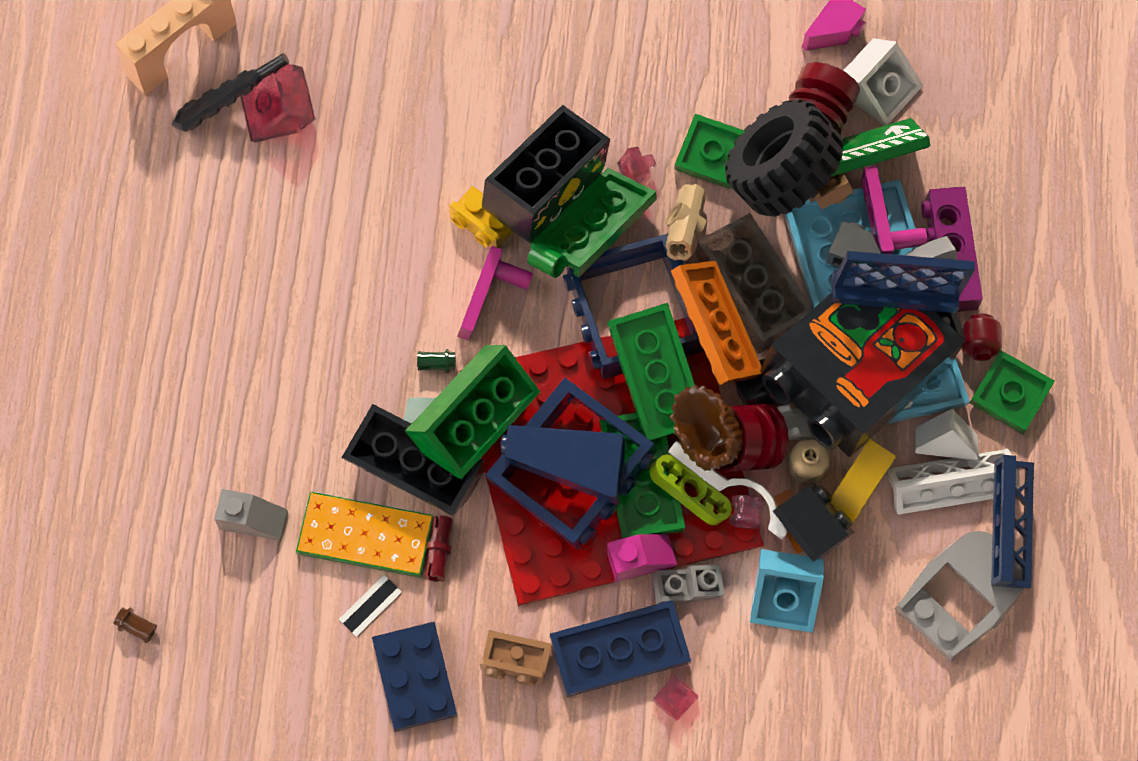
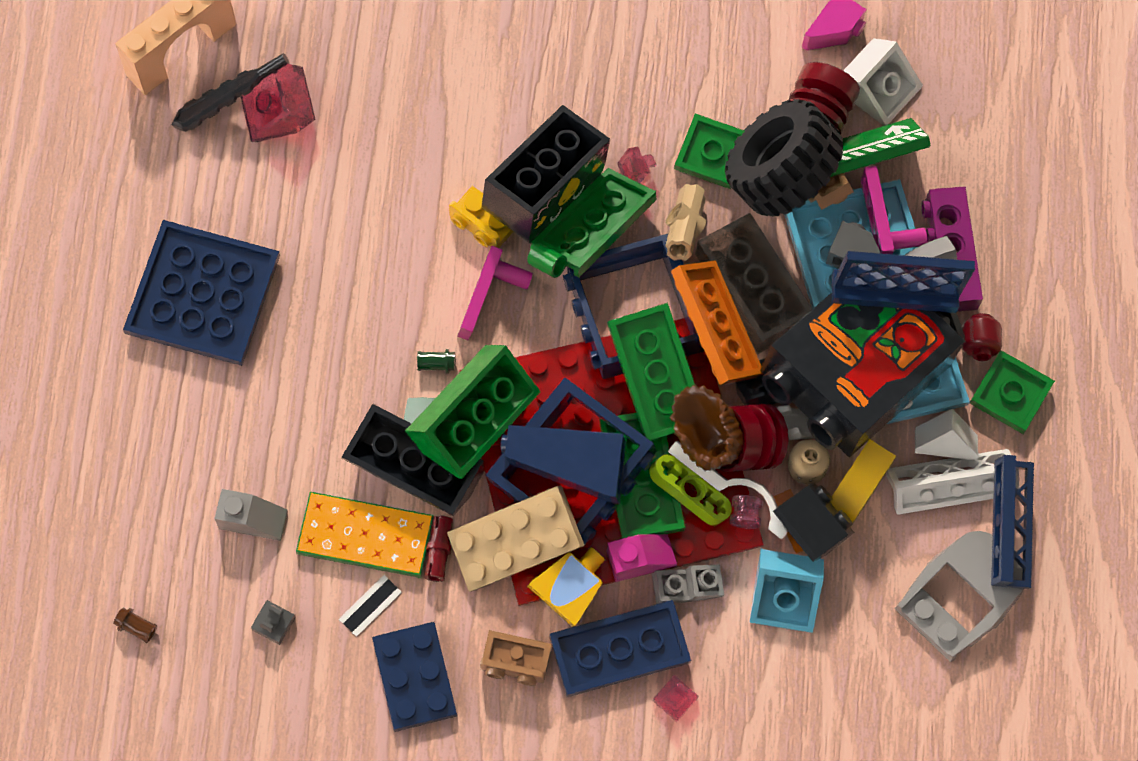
none -> dark blue plate [123,220,280,366]
none -> dark grey tile [251,600,296,645]
none -> tan plate [447,486,585,592]
none -> torso [528,547,605,627]

